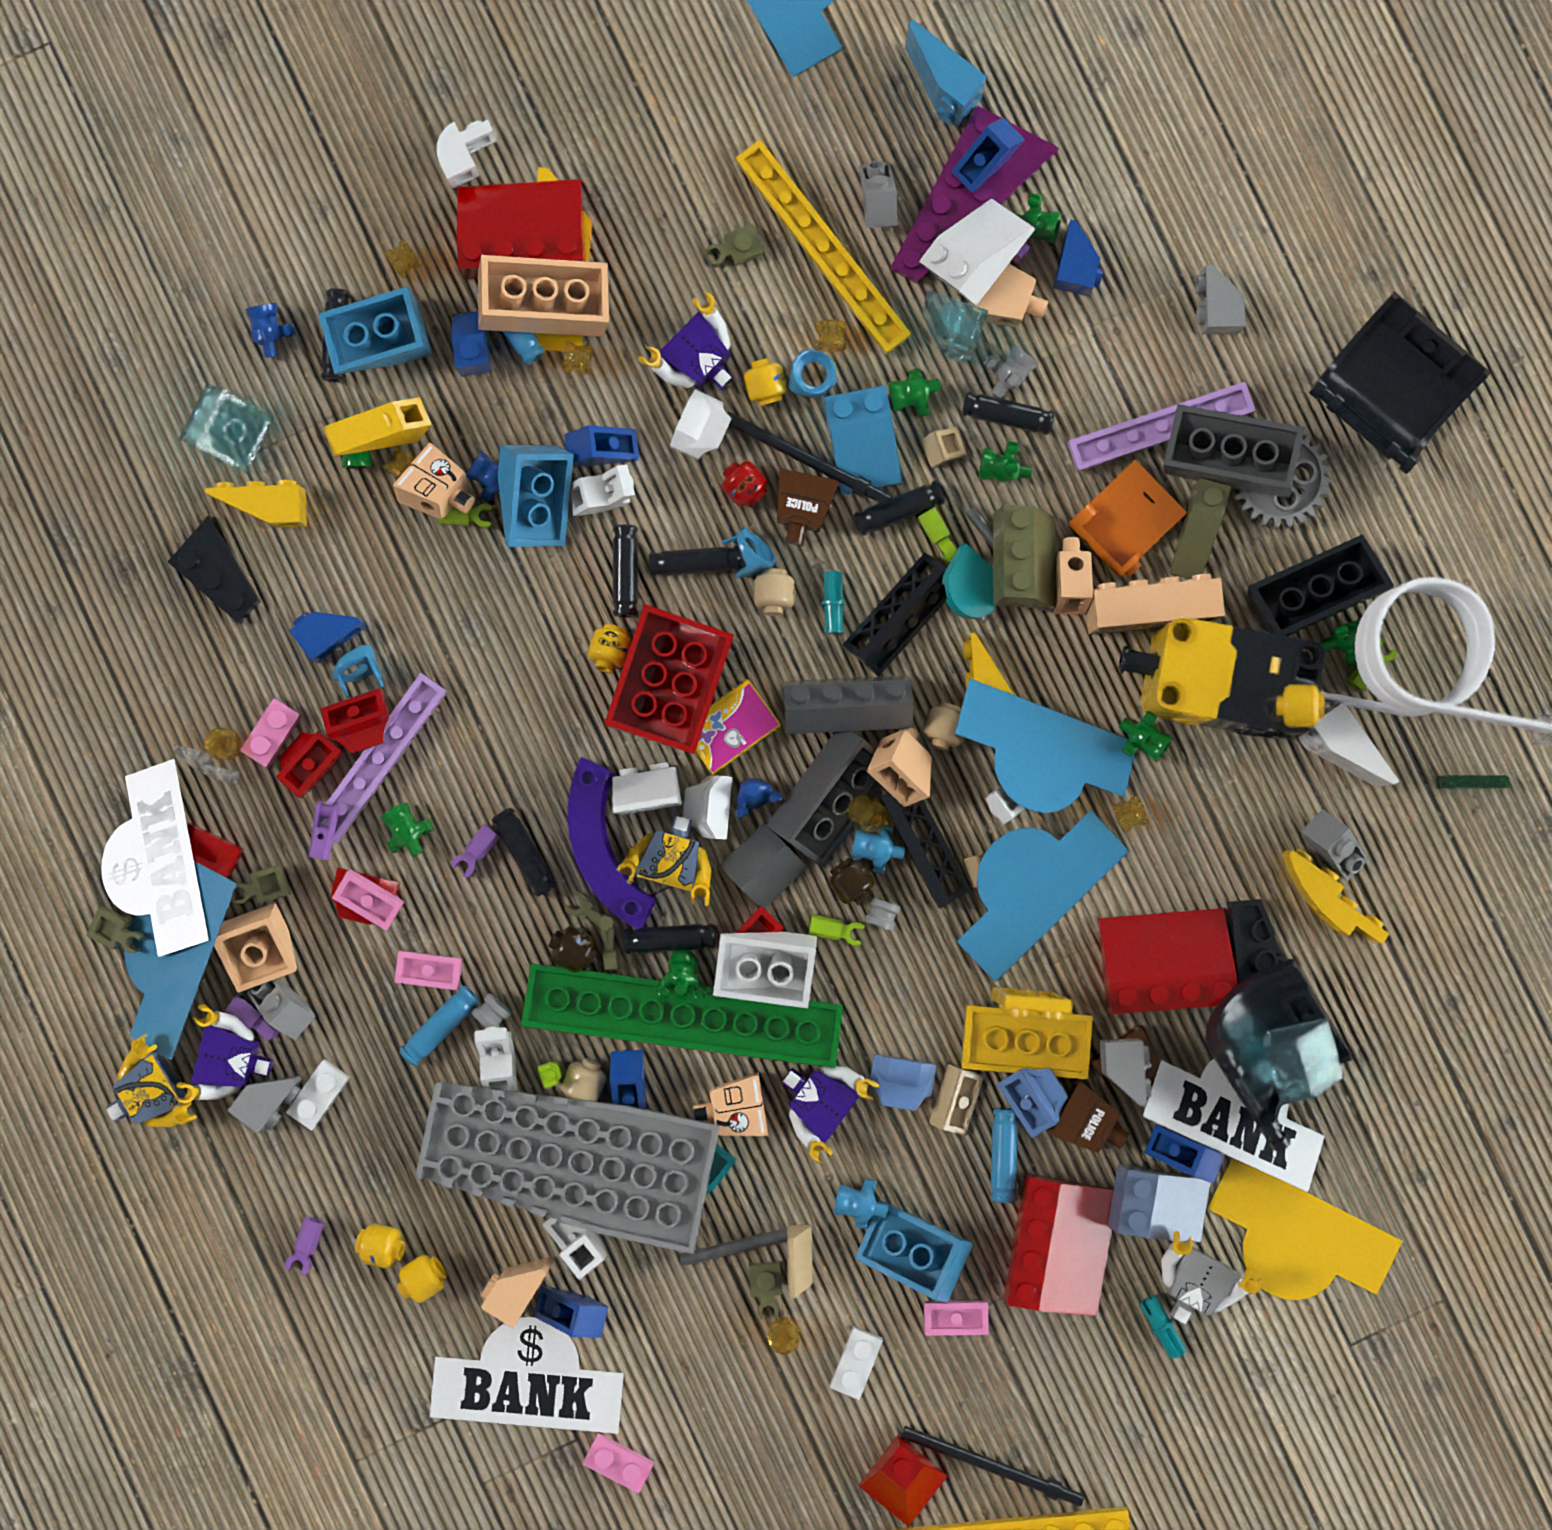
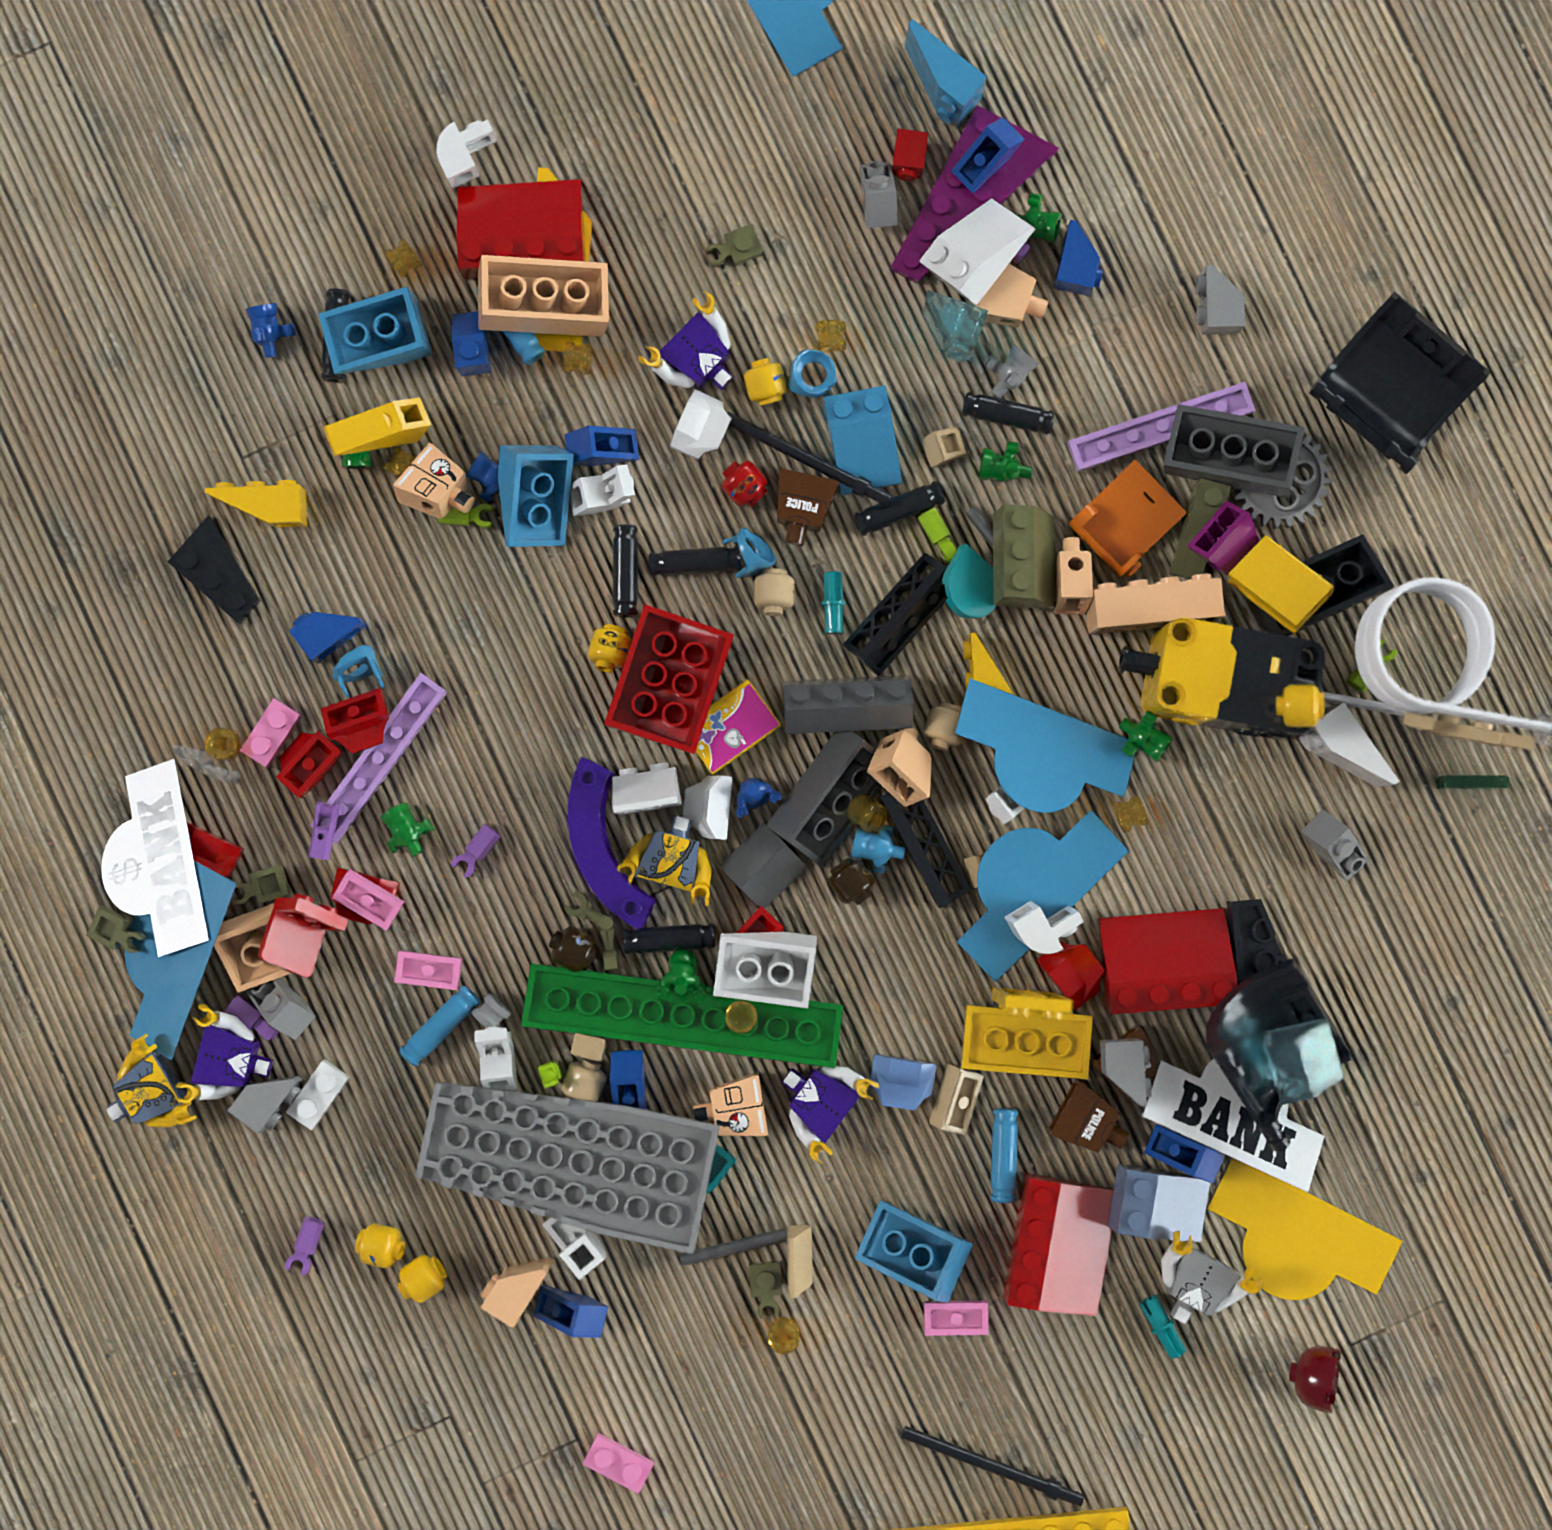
clear light blue slope [179,383,273,473] -> none
white sticker [430,1317,624,1434] -> none
black axle [492,808,557,897] -> none
yellow plate [735,139,911,355] -> none
lime bar [808,914,865,946] -> none
white plate [830,1326,883,1400] -> none
dark azure piece [834,1179,888,1229] -> none
red slope [859,1435,948,1527] -> none
light grey wheel [864,897,901,931] -> none
green piece [888,368,942,417] -> none
medium blue slope [996,1067,1068,1138] -> none
yellow slope [1282,849,1389,944] -> none
green piece [1320,616,1362,668] -> none
none -> bracket [258,894,348,978]
none -> tan slope [570,1033,607,1061]
none -> clear yellow wheel [725,1000,757,1034]
none -> red brick [892,128,928,181]
none -> white brick [1004,901,1084,954]
none -> red slope [1036,941,1105,1011]
none -> magenta torso [1187,500,1259,577]
none -> yellow piece [1227,535,1335,634]
none -> dark red cylinder [1289,1346,1341,1414]
none -> tan wing [1402,712,1536,751]

